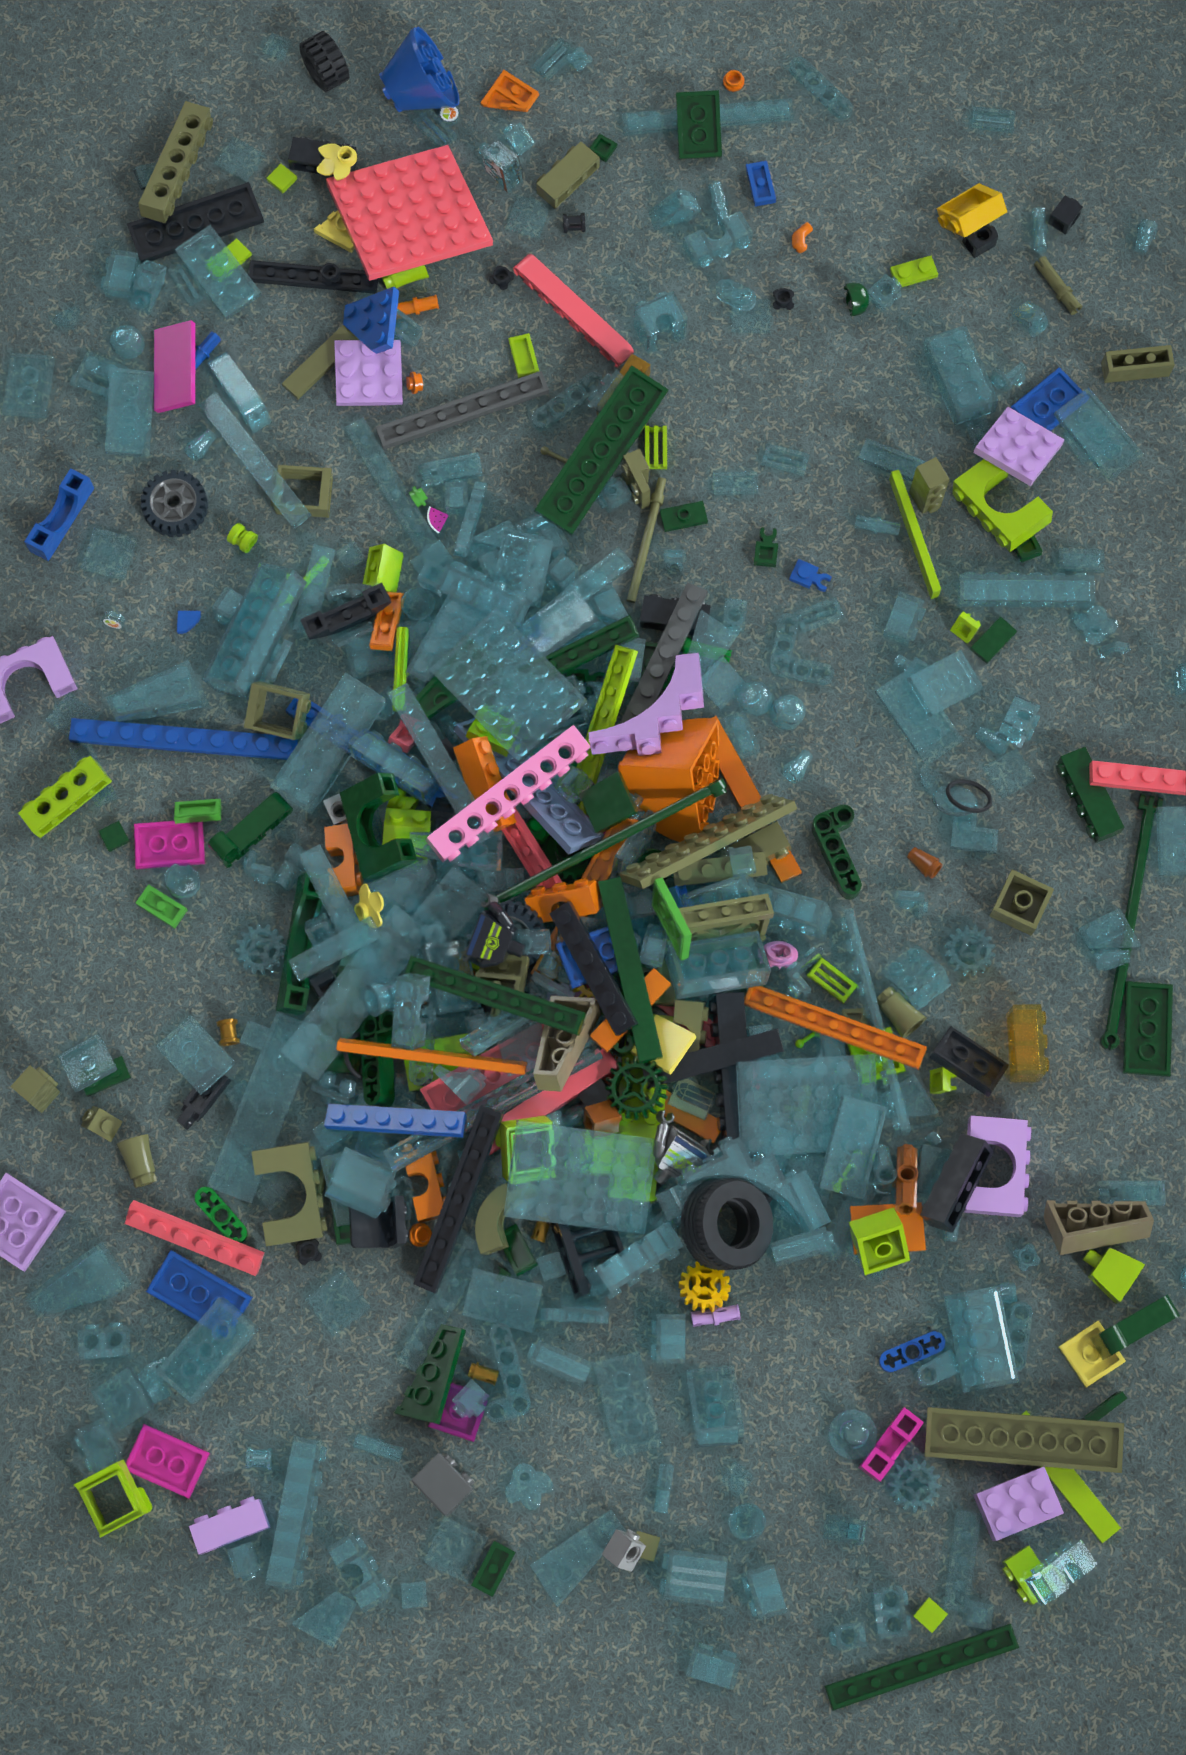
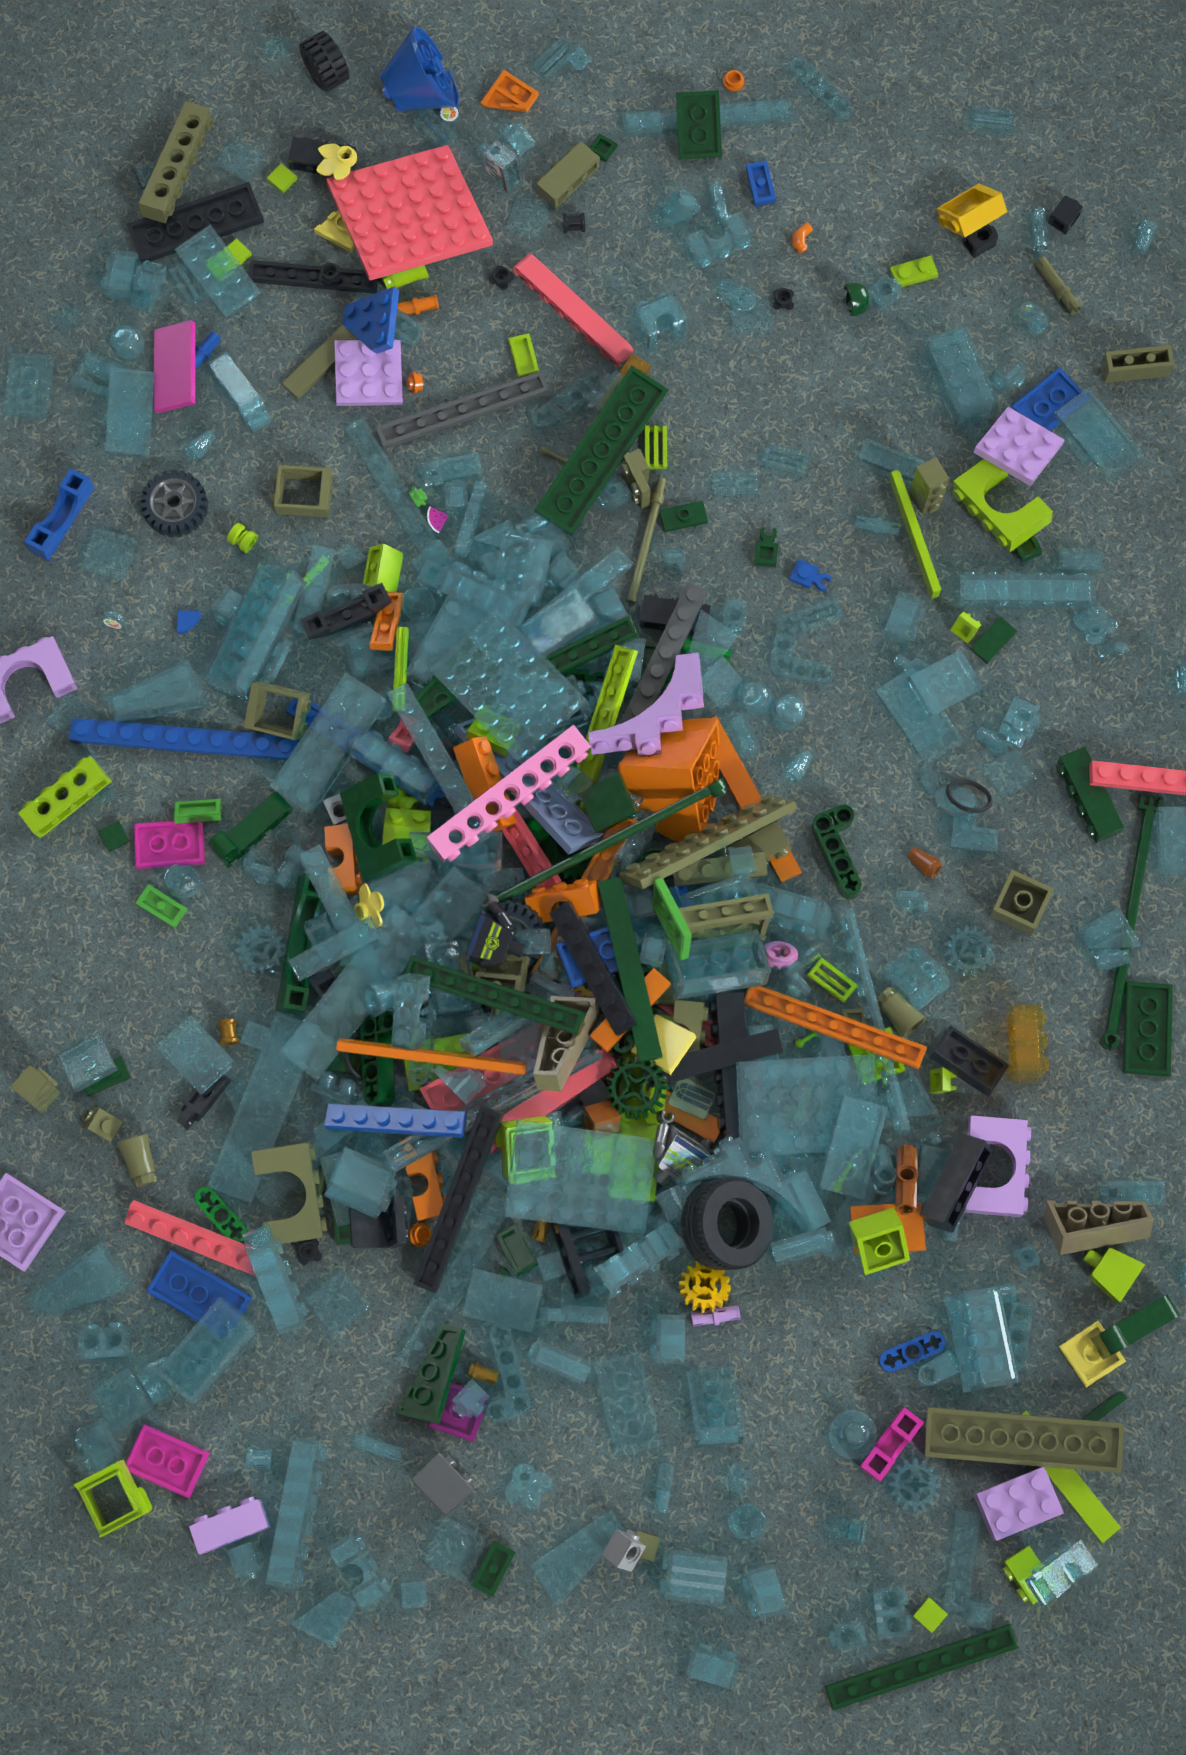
clear light blue tile [198,392,312,529] -> none
olive arch [475,1182,540,1255] -> none
none -> clear light blue wedge [242,1224,308,1335]

